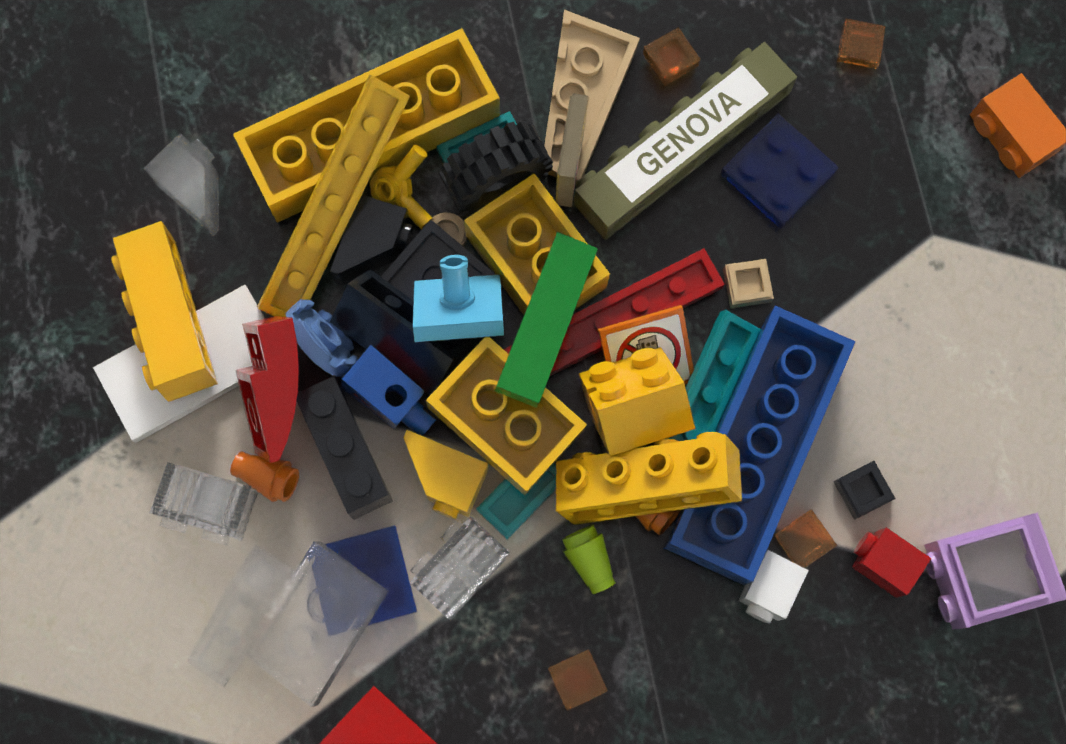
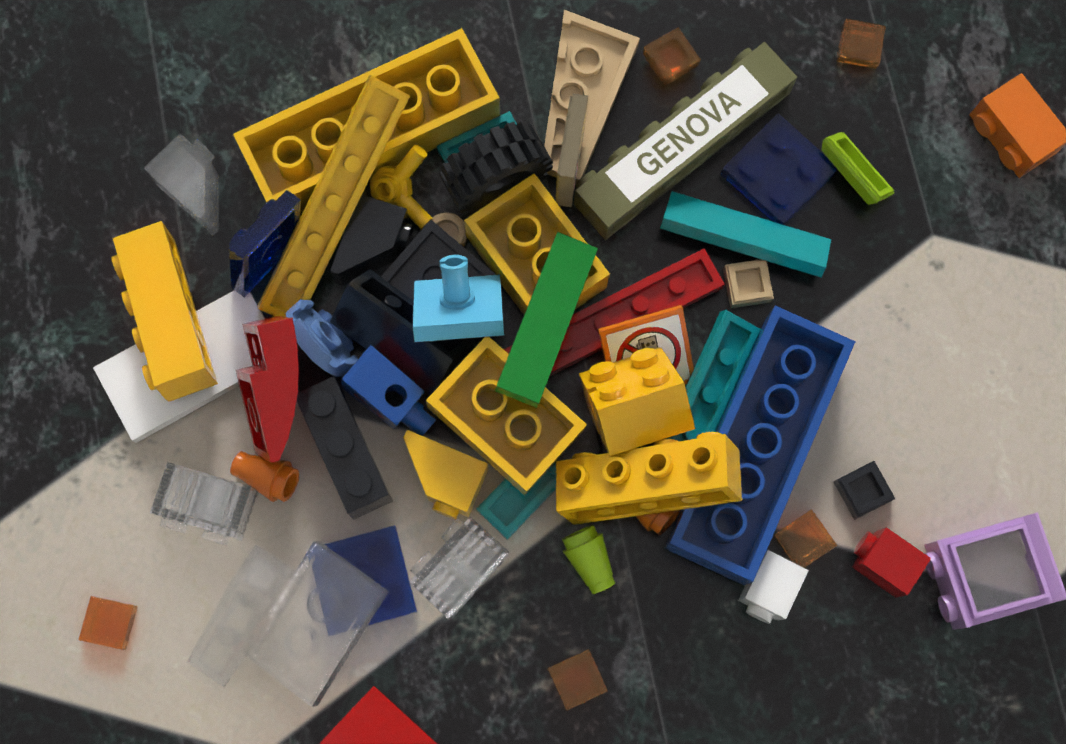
none -> clear orange tile [78,596,138,650]
none -> clear blue plate [228,190,301,298]
none -> teal tile [660,191,831,278]
none -> lime tile [821,132,894,205]

